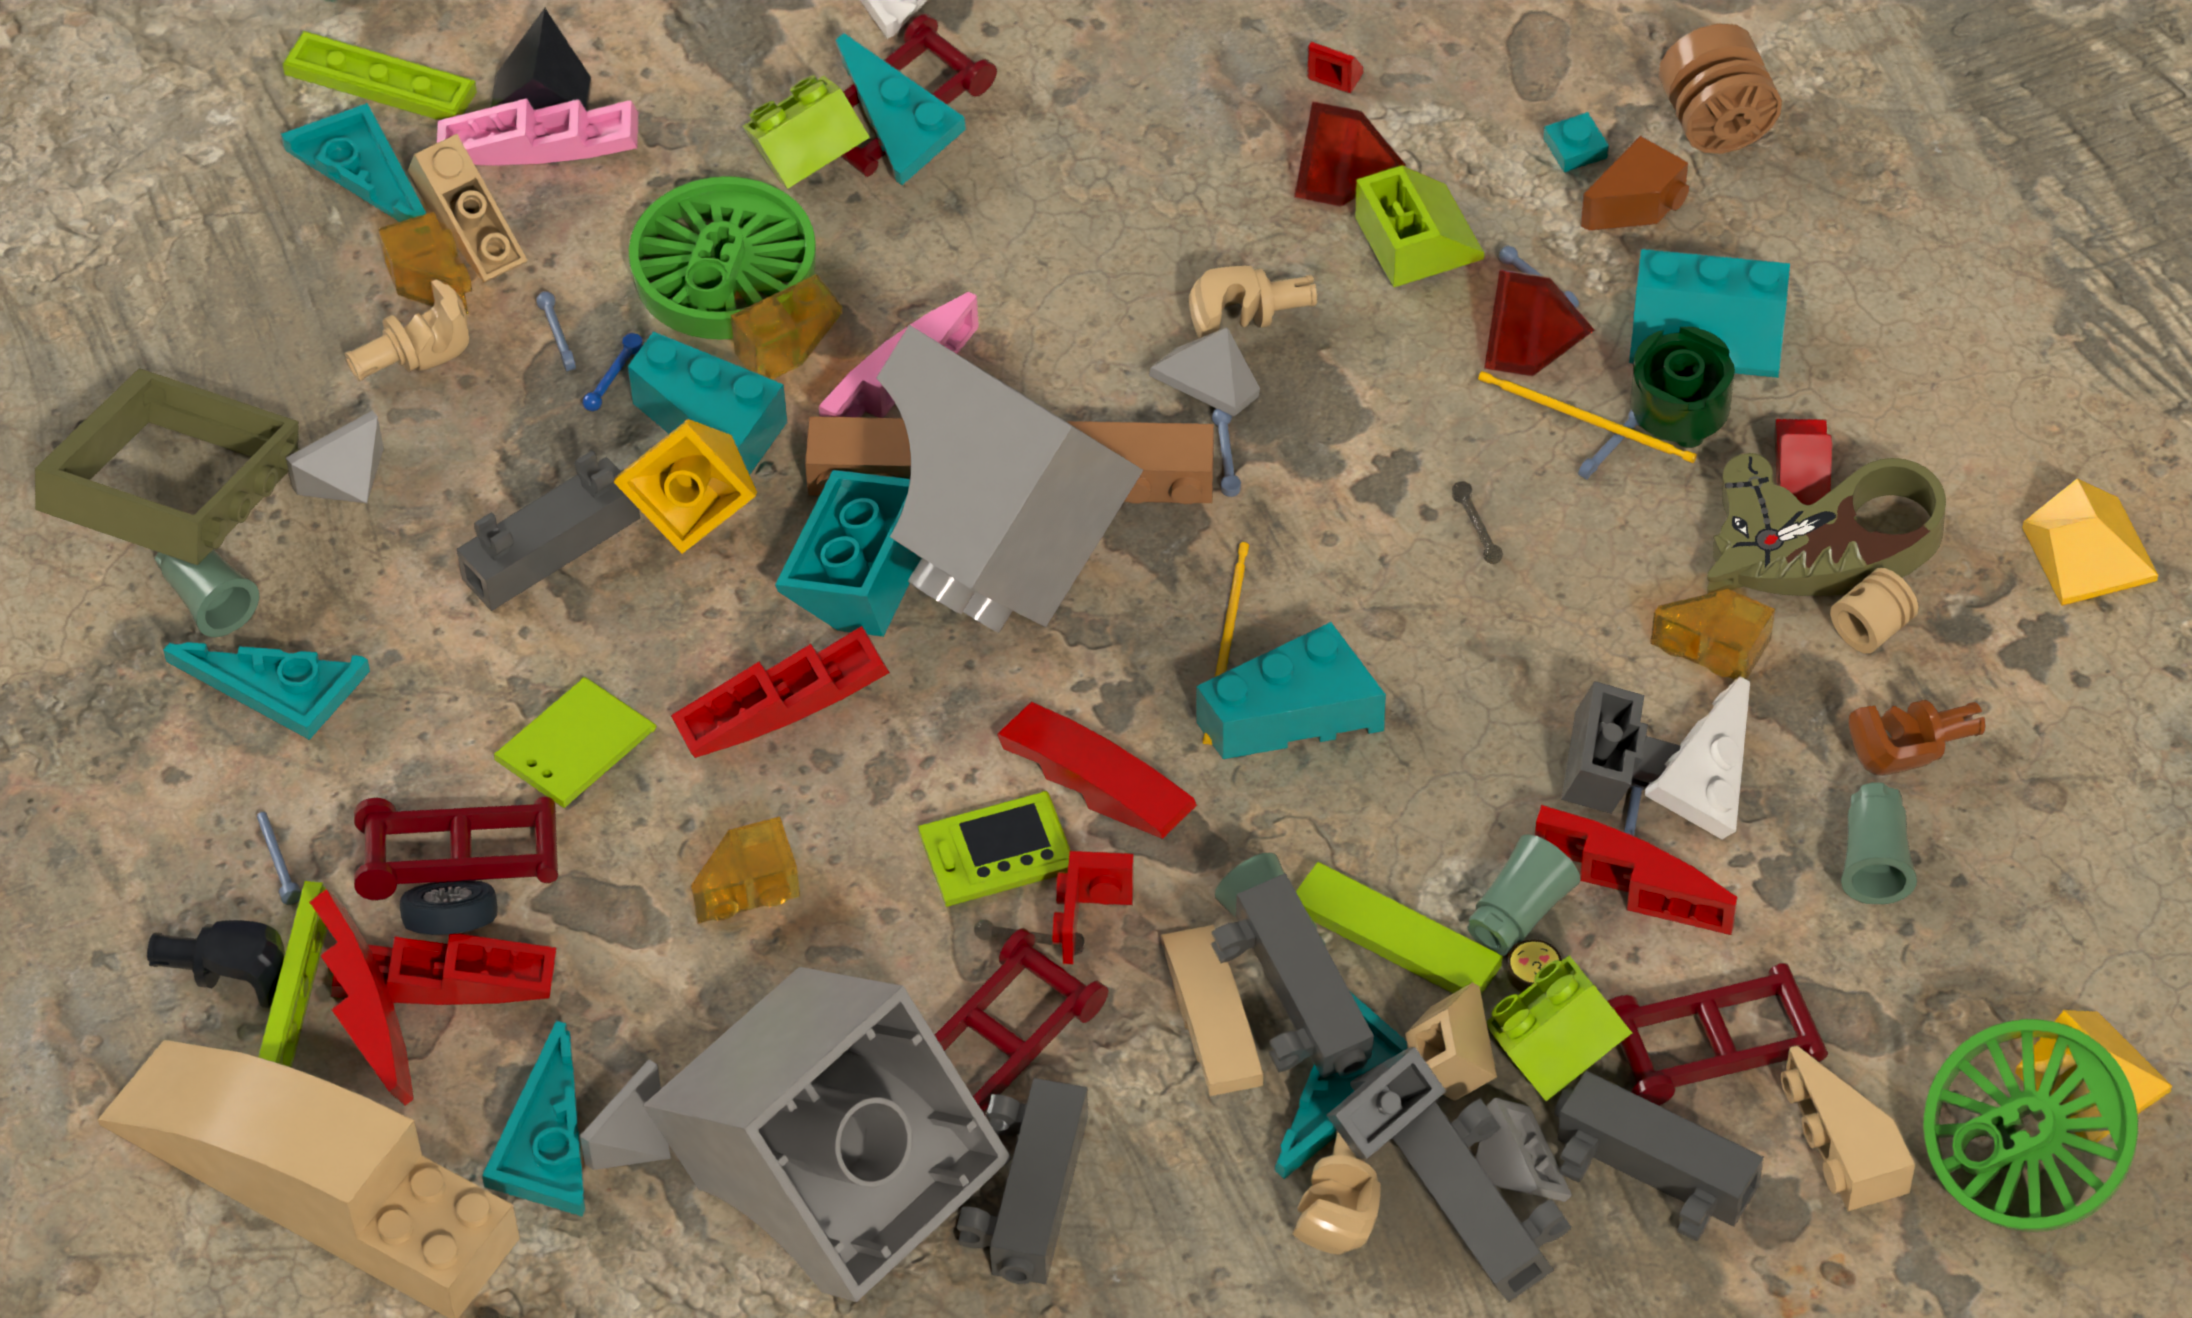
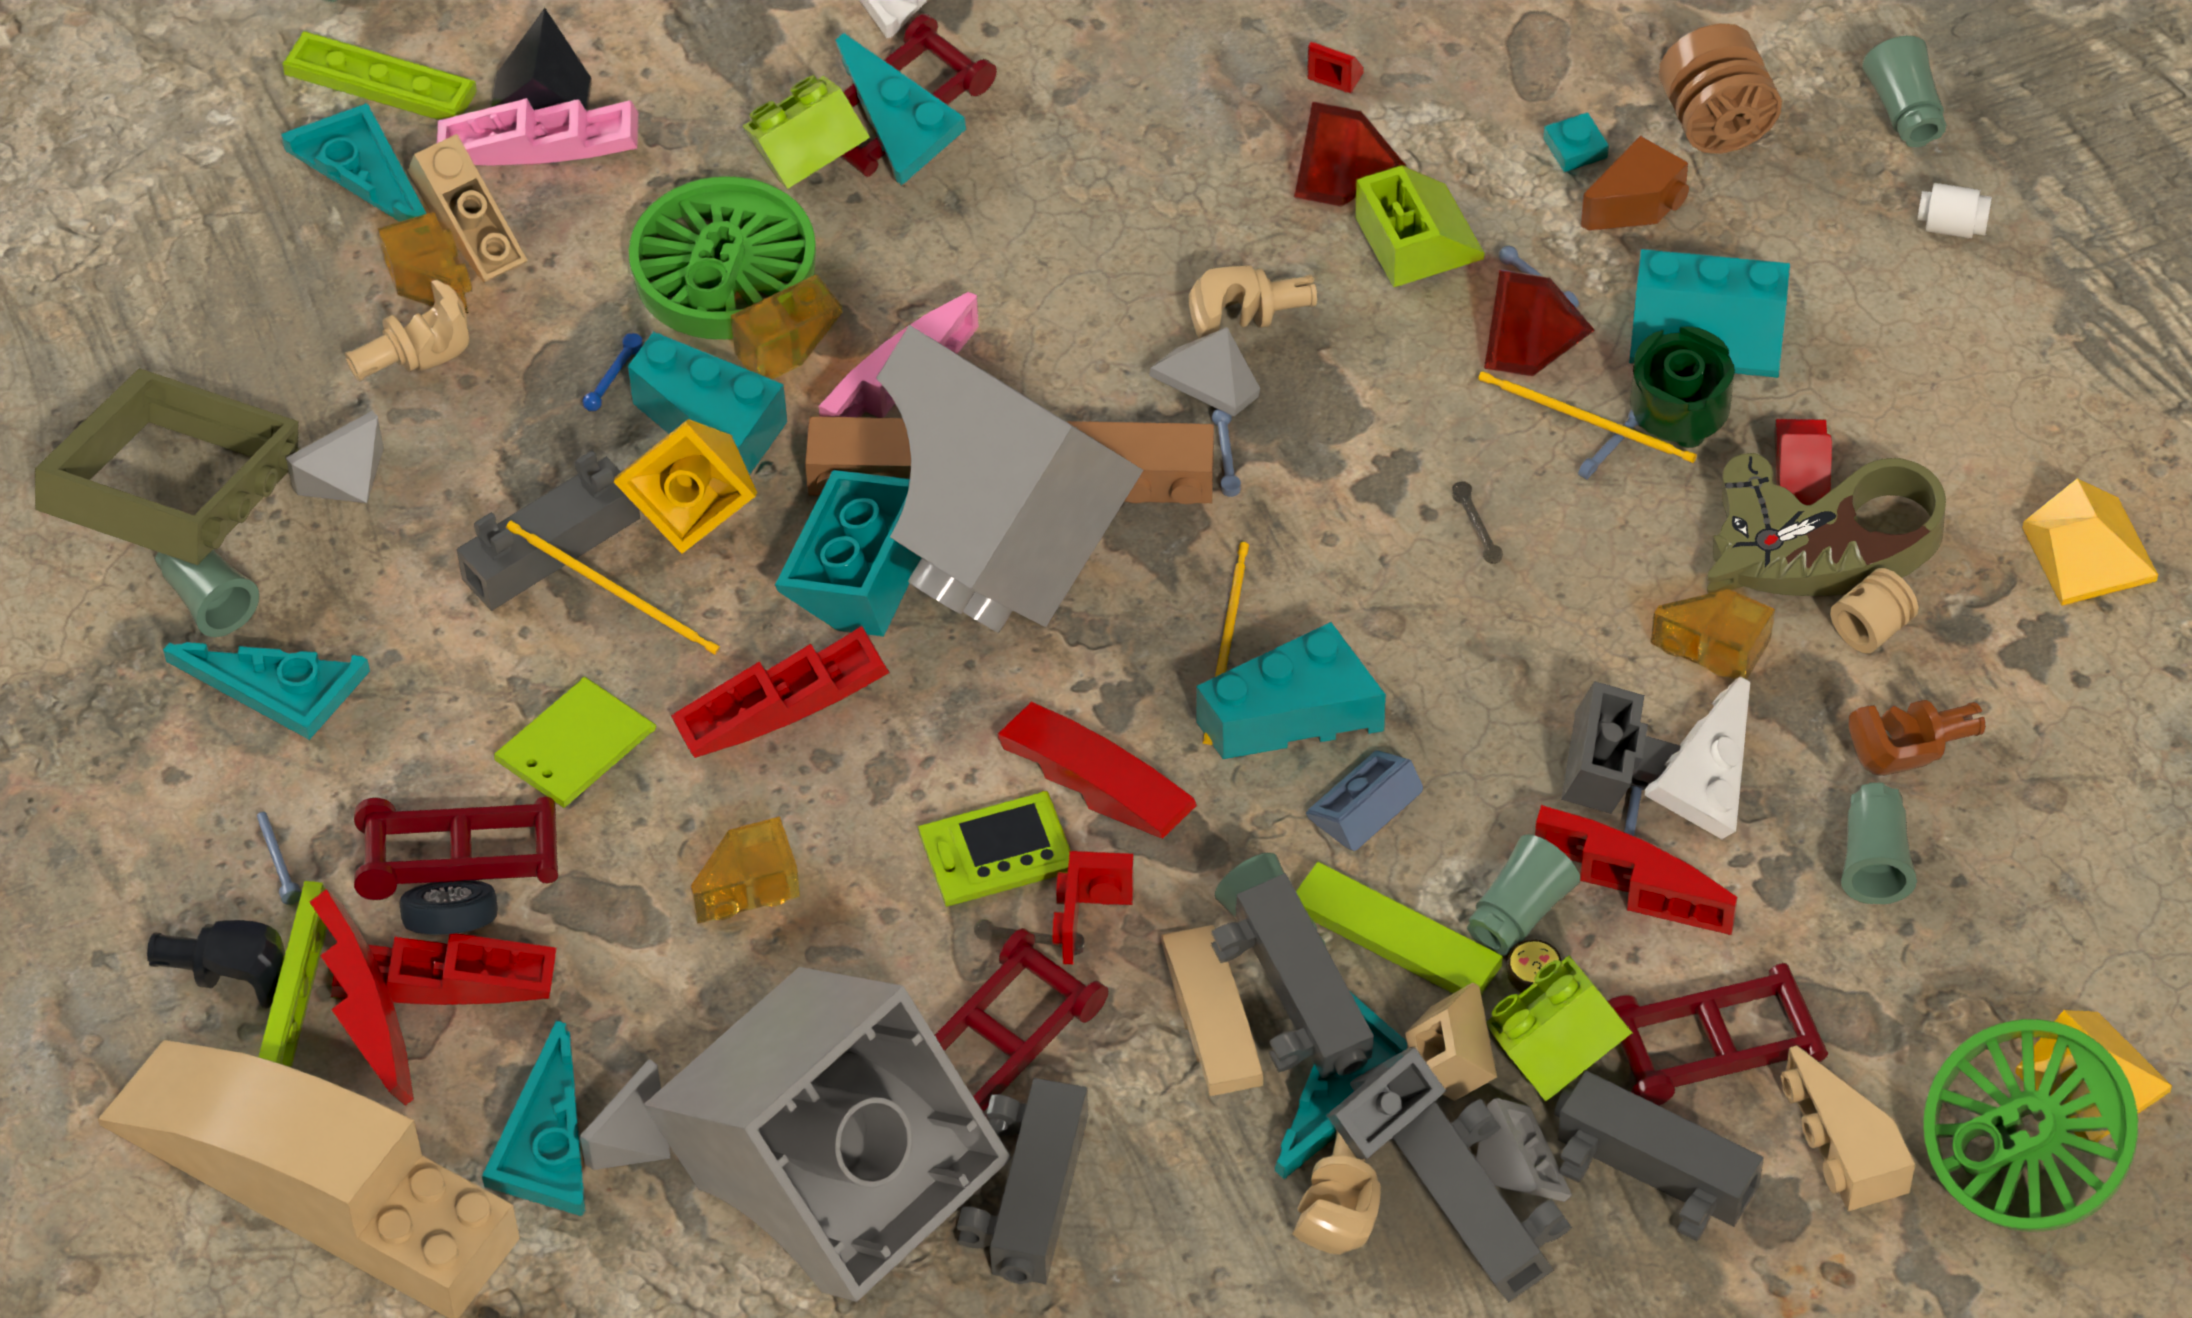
sand blue hinge [536,291,576,372] -> none
none -> yellow piece [505,520,720,655]
none -> sand blue slope [1306,750,1423,851]
none -> sand green plant [1862,36,1947,147]
none -> white brick [1917,183,1992,239]

